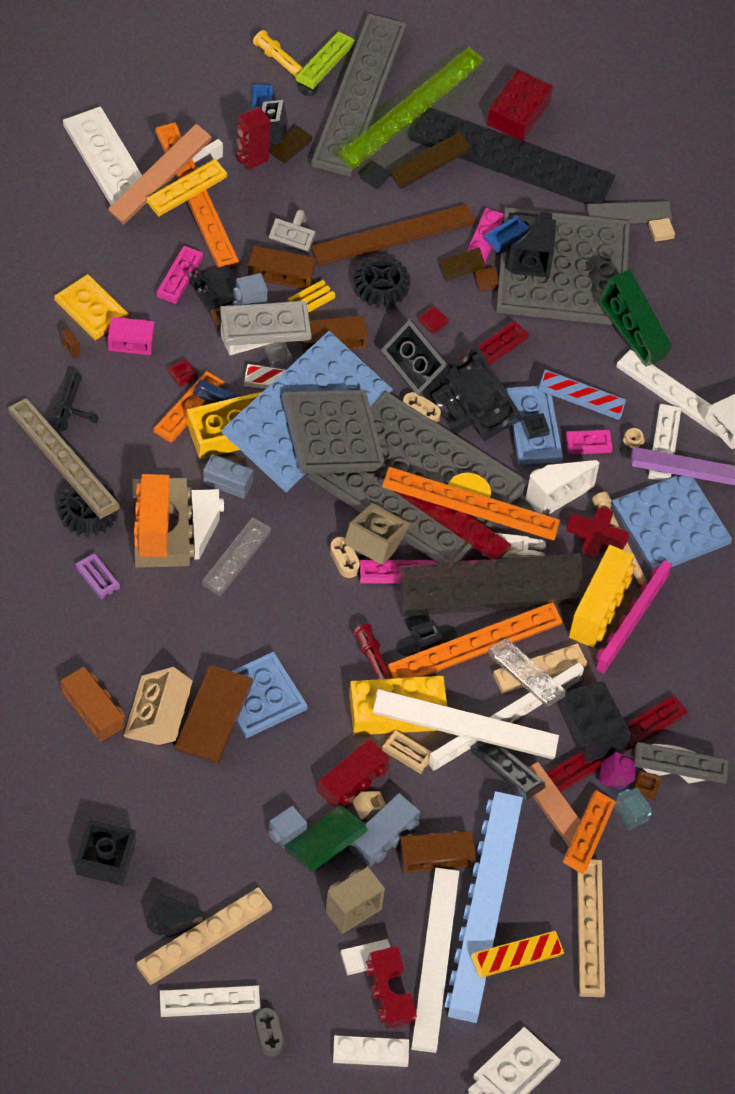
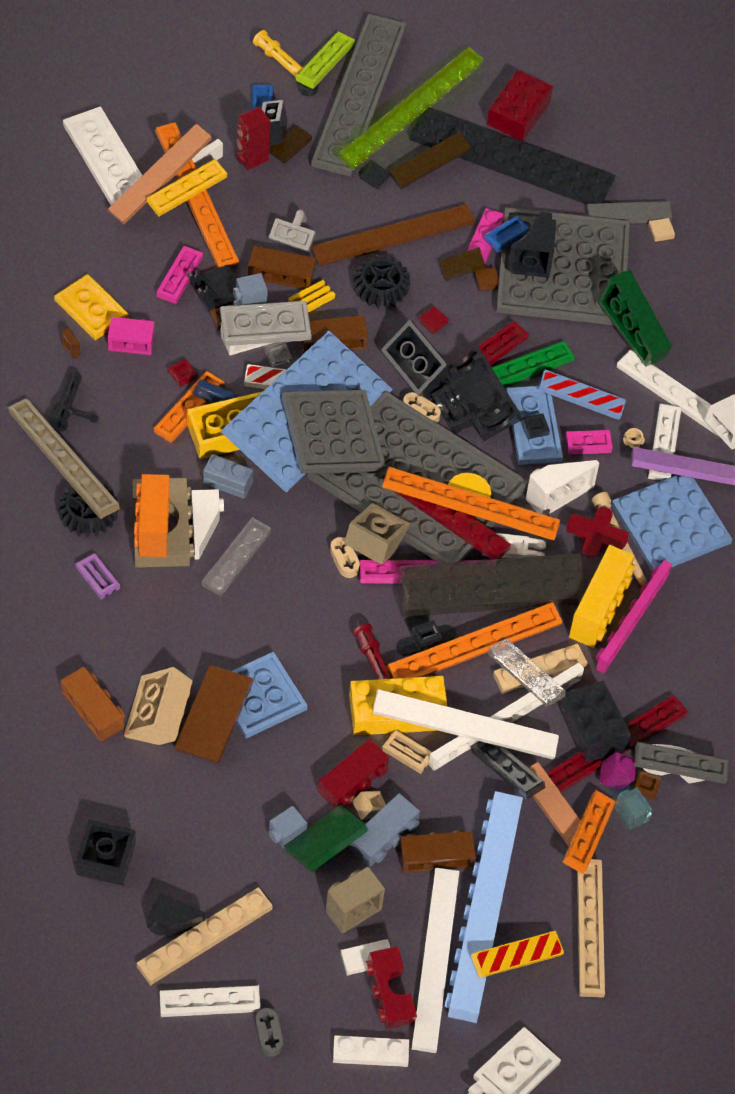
none -> green tile [492,341,575,387]

